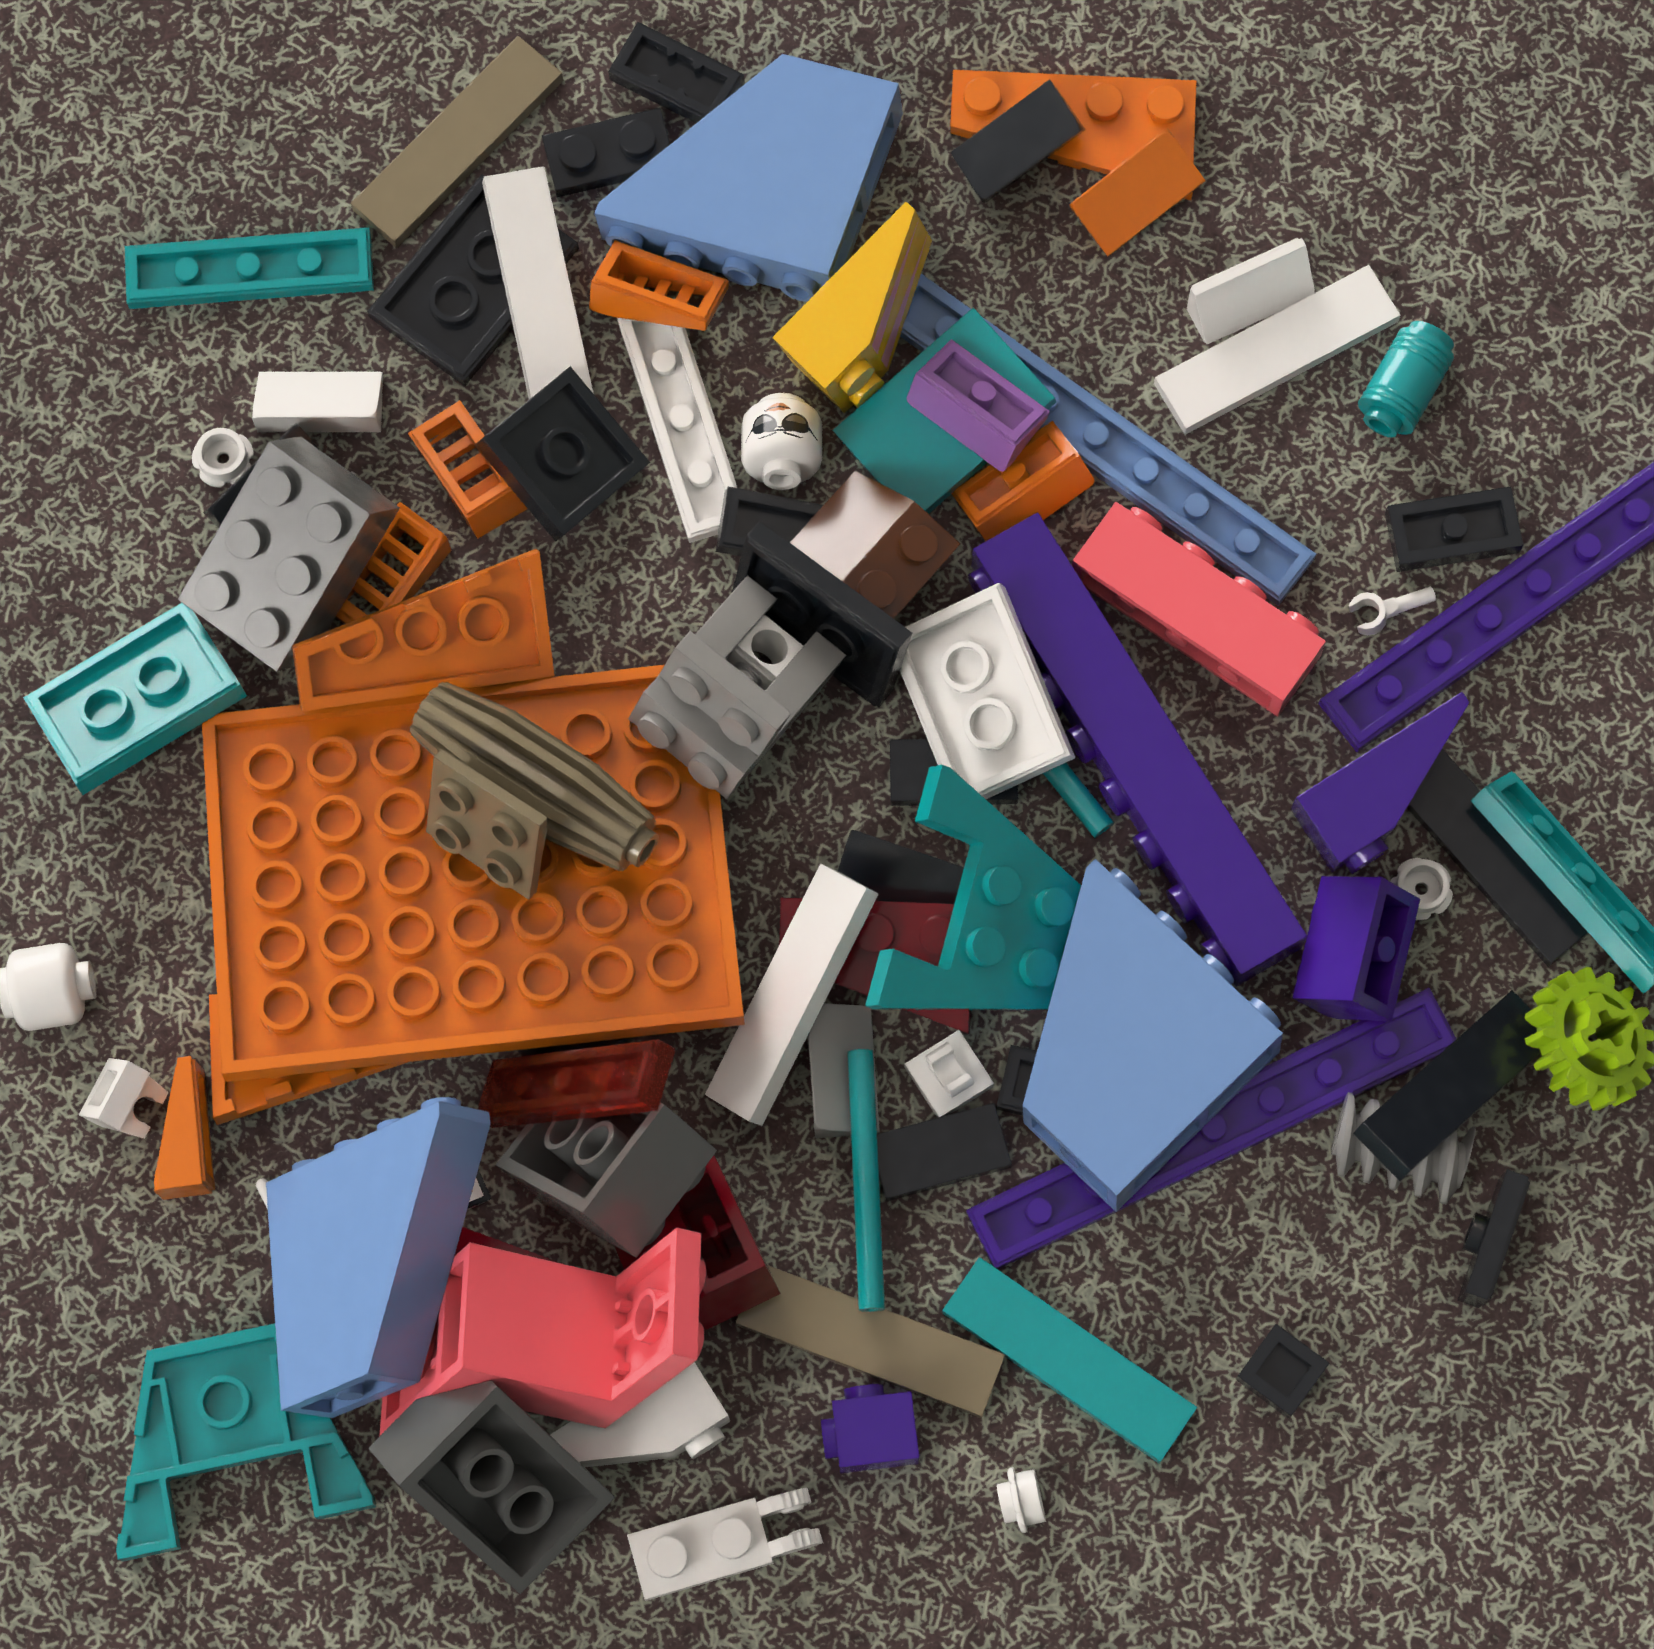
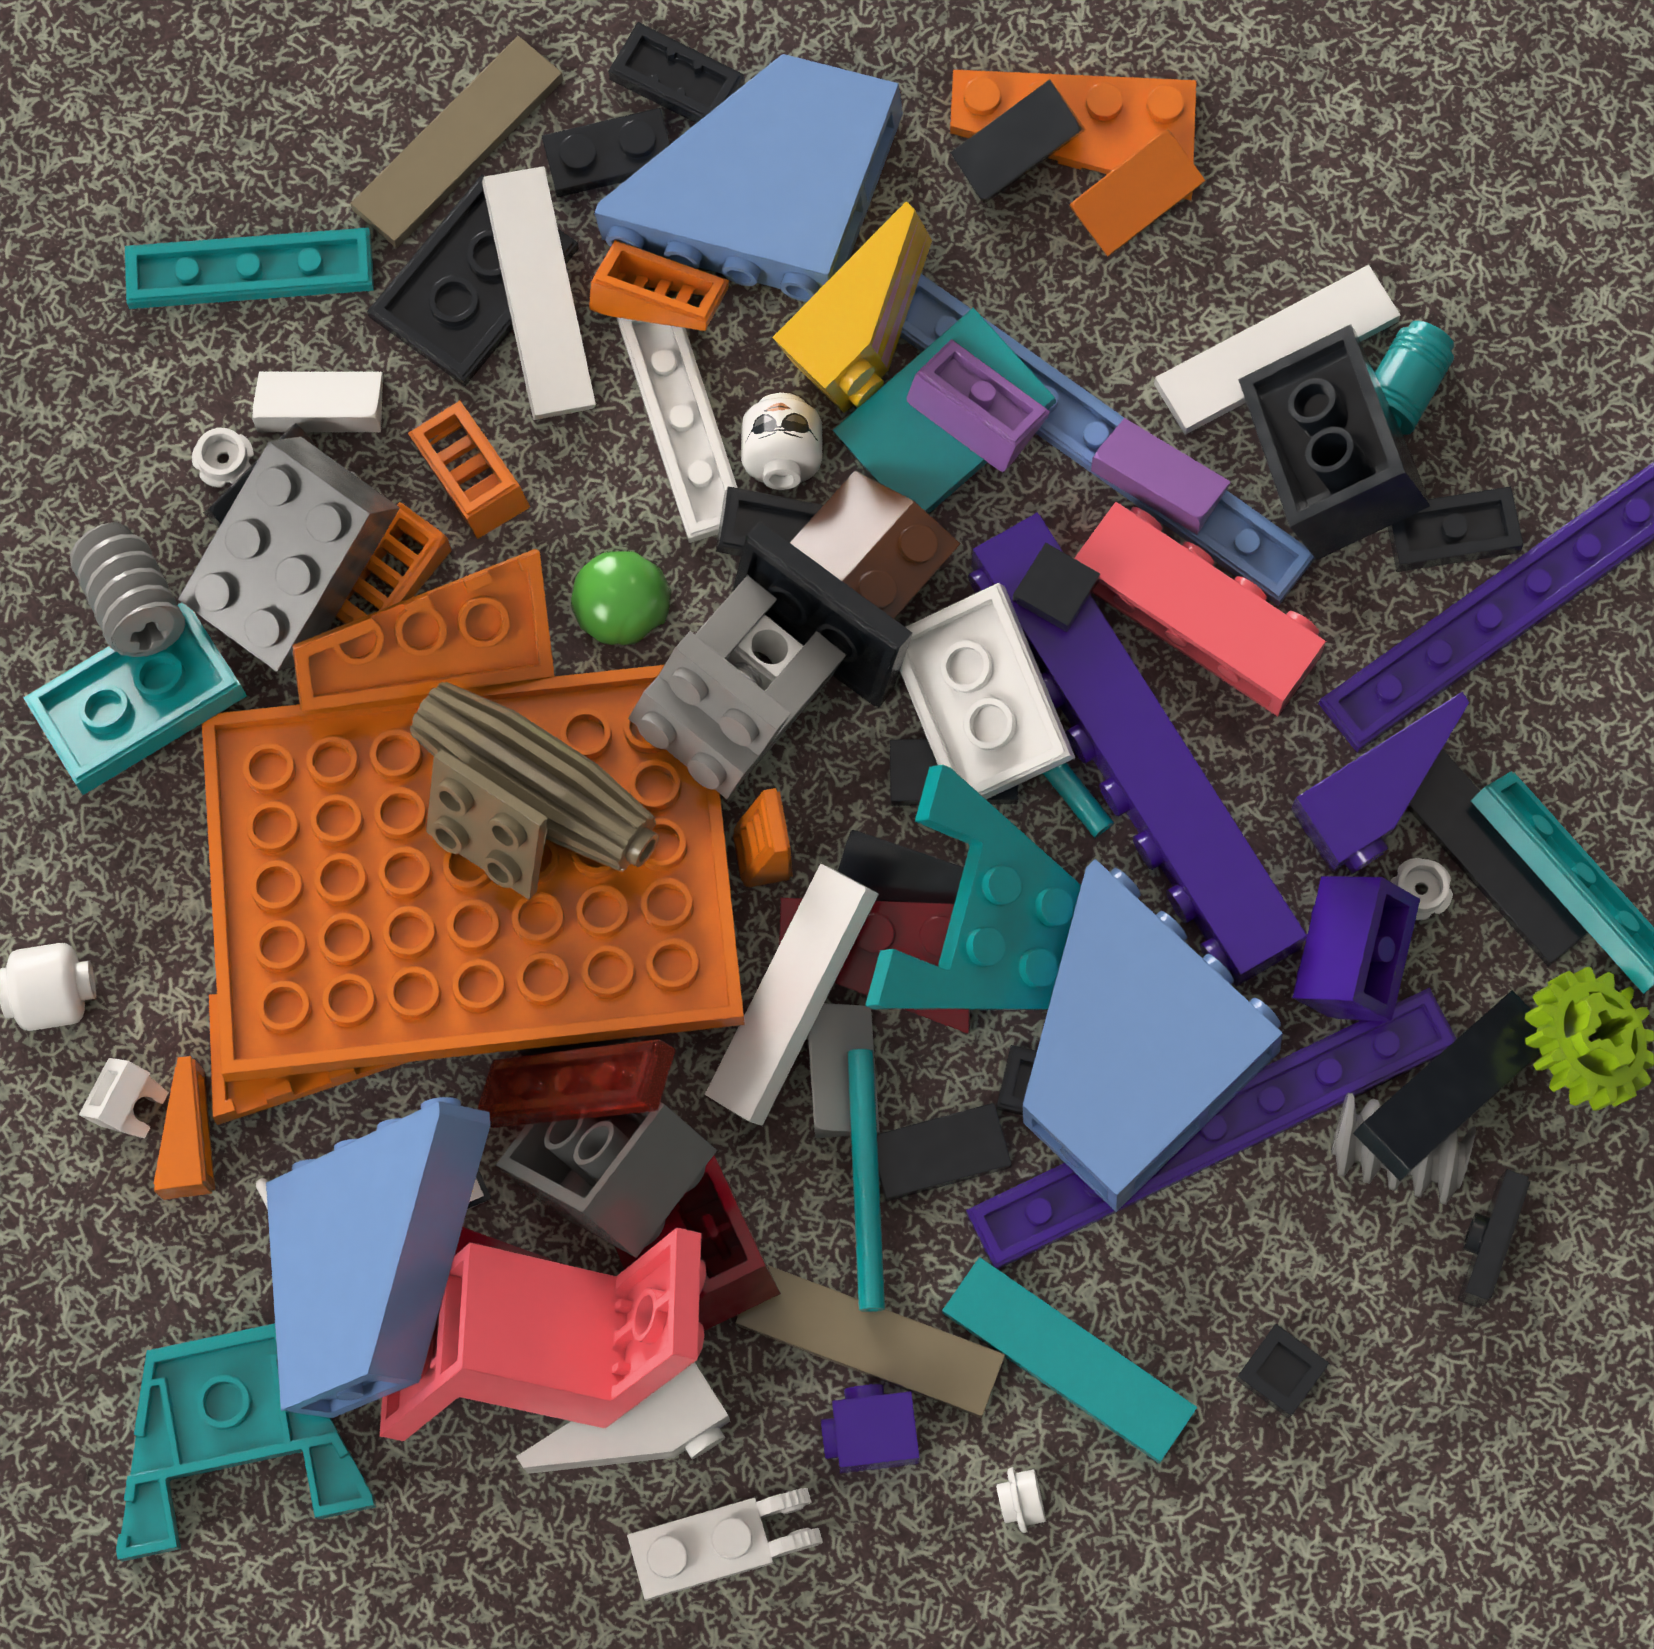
dark grey slope [369,1380,615,1594] -> none
black tile [475,366,650,542] -> none
white tile [904,1030,994,1118] -> none
orange slope [952,421,1095,542] -> none
white slope [1187,238,1315,344] -> none
white hand [1349,586,1436,636] -> none
none -> light grey piece [70,522,185,657]
none -> bright green hair [571,551,671,645]
none -> orange slope [733,788,793,887]
none -> black tile [1012,542,1100,632]
none -> medium lavender slope [1091,418,1231,535]
none -> black slope [1238,324,1431,560]

